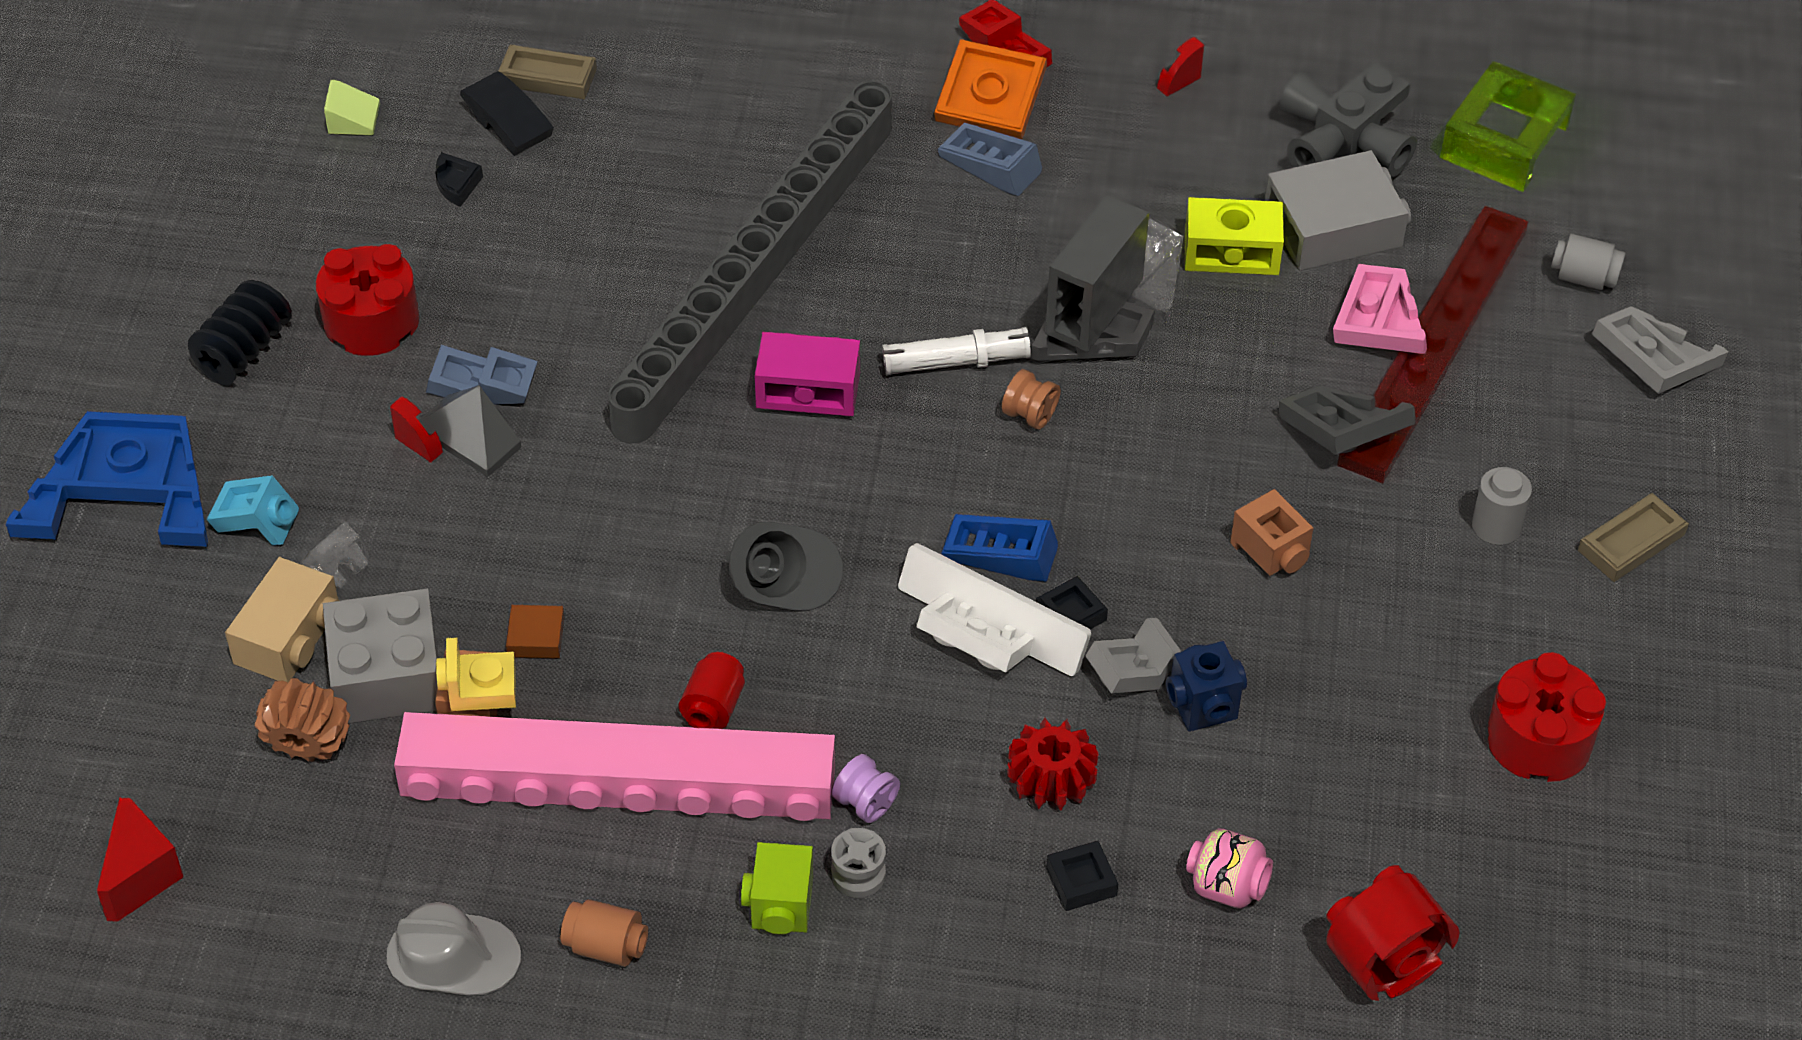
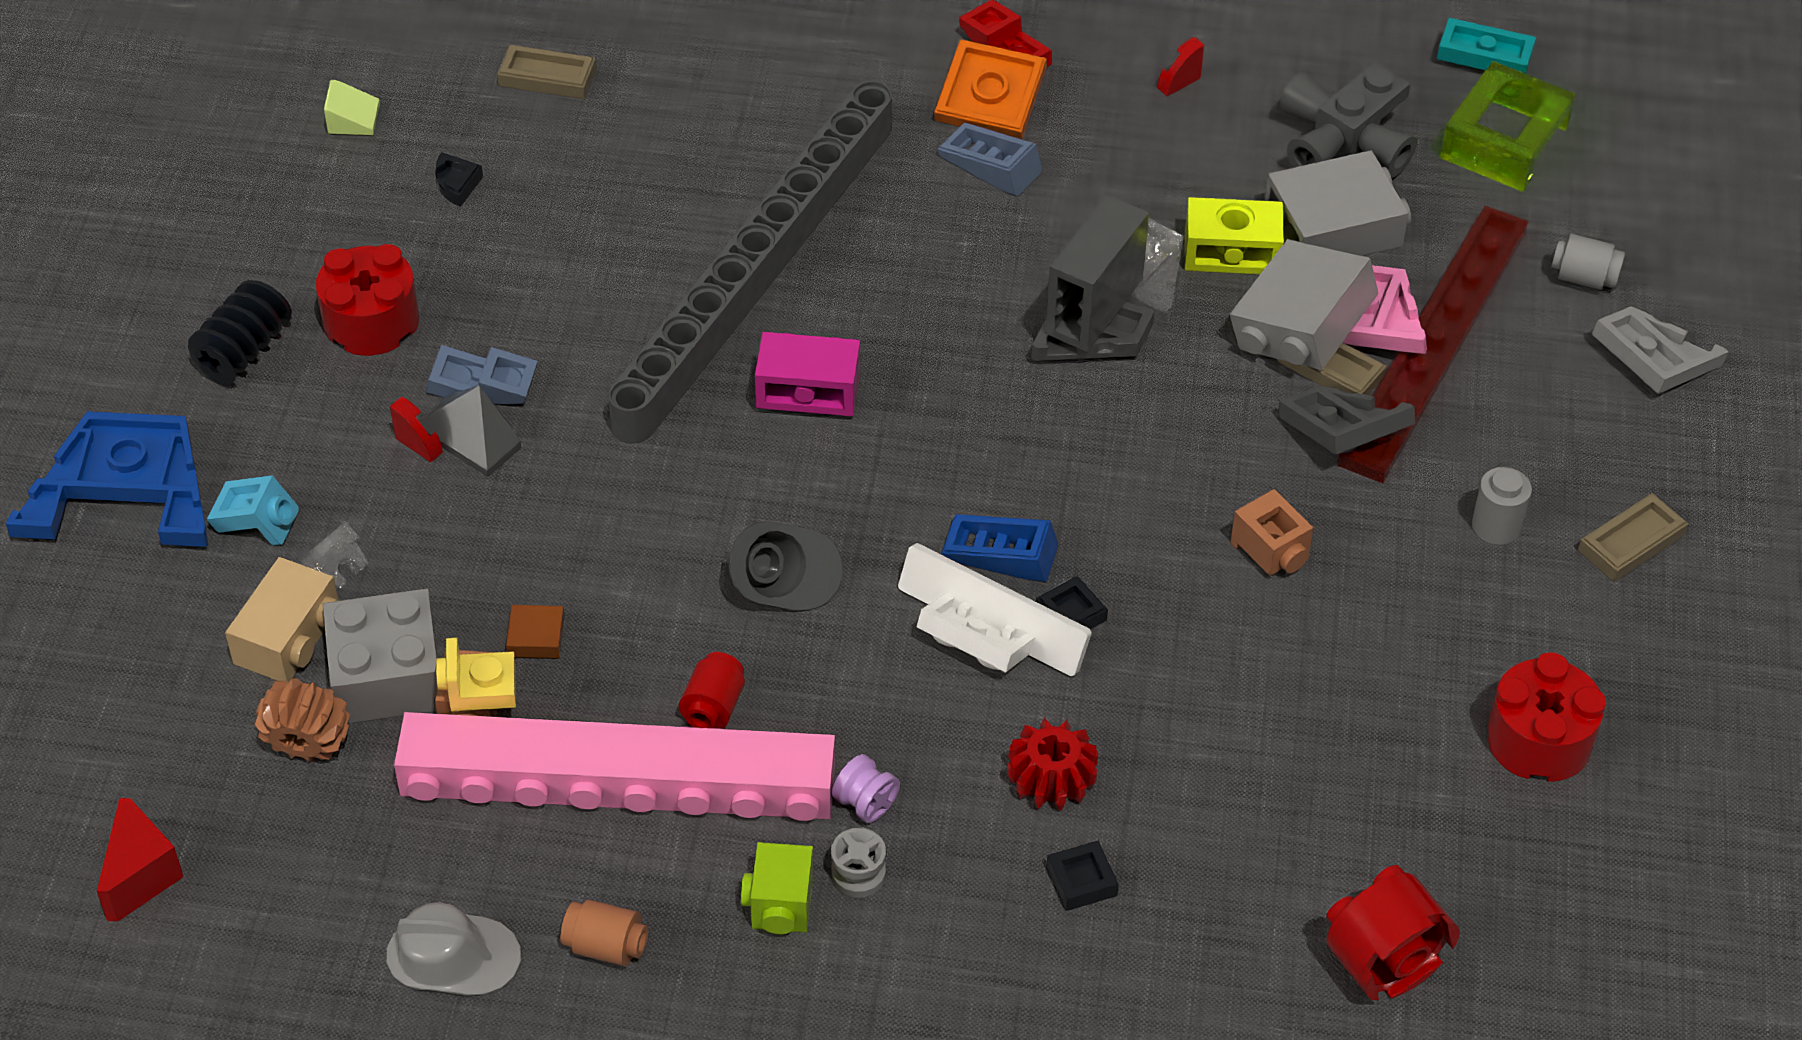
black slope [460,71,554,156] -> none
white pin [882,327,1031,376] -> none
nougat wheel [1002,369,1061,429] -> none
light grey bracket [1086,617,1181,694] -> none
dark blue brick [1166,641,1247,732] -> none
bright pink head [1186,828,1273,909] -> none
none -> light grey brick [1230,239,1379,370]
none -> dark tan tile [1277,343,1387,395]
none -> teal plate [1437,17,1536,79]

